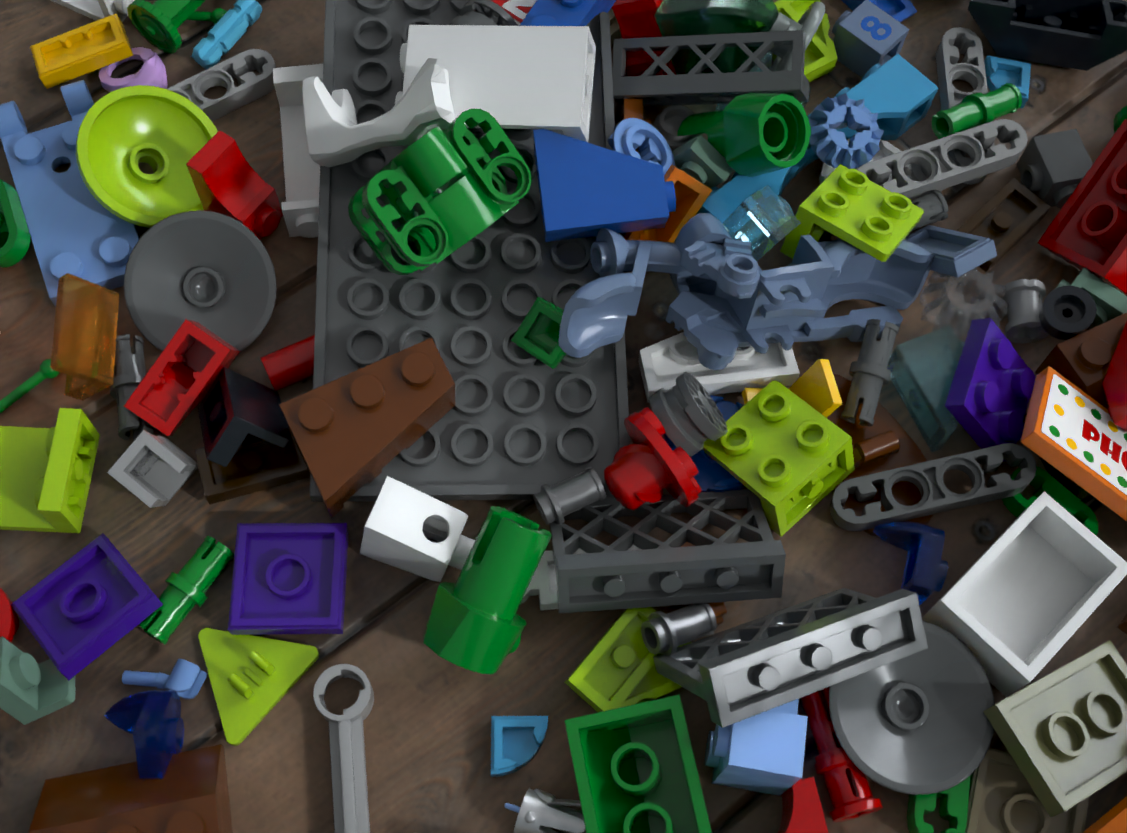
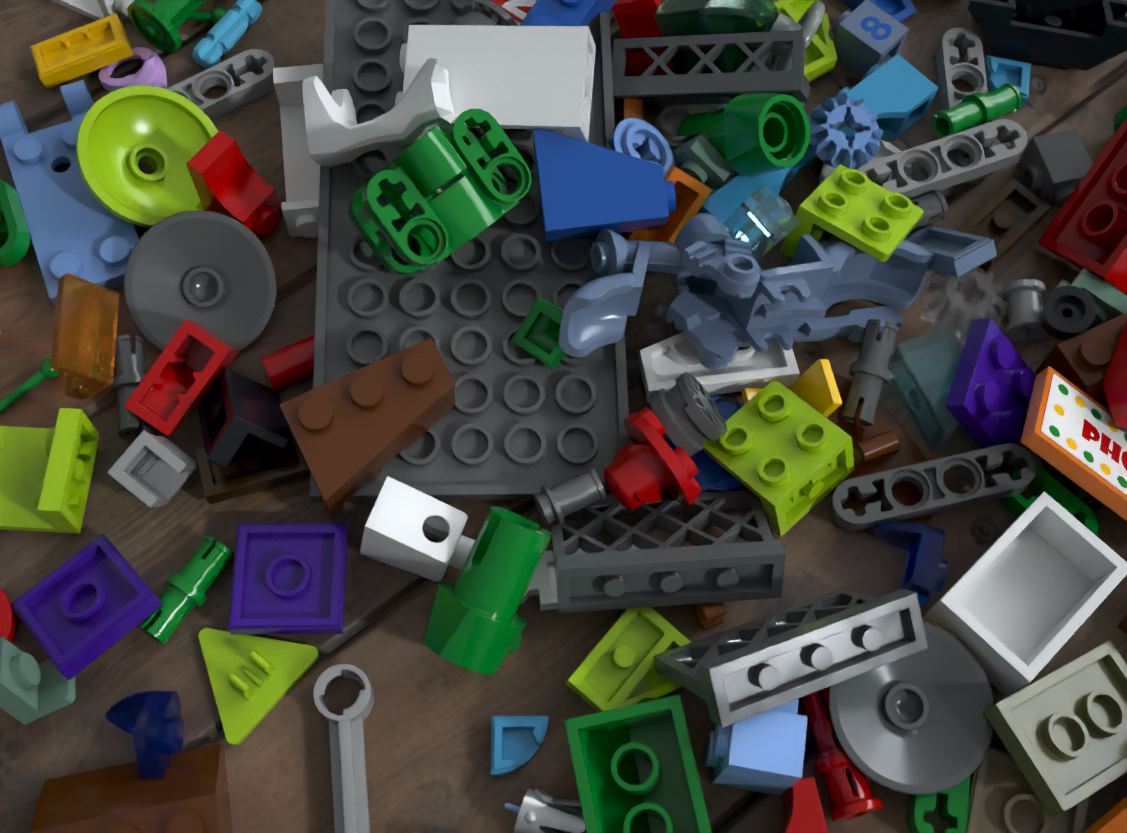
medium blue hand [122,659,207,700] -> none
flat silver pin [641,603,717,656] -> none

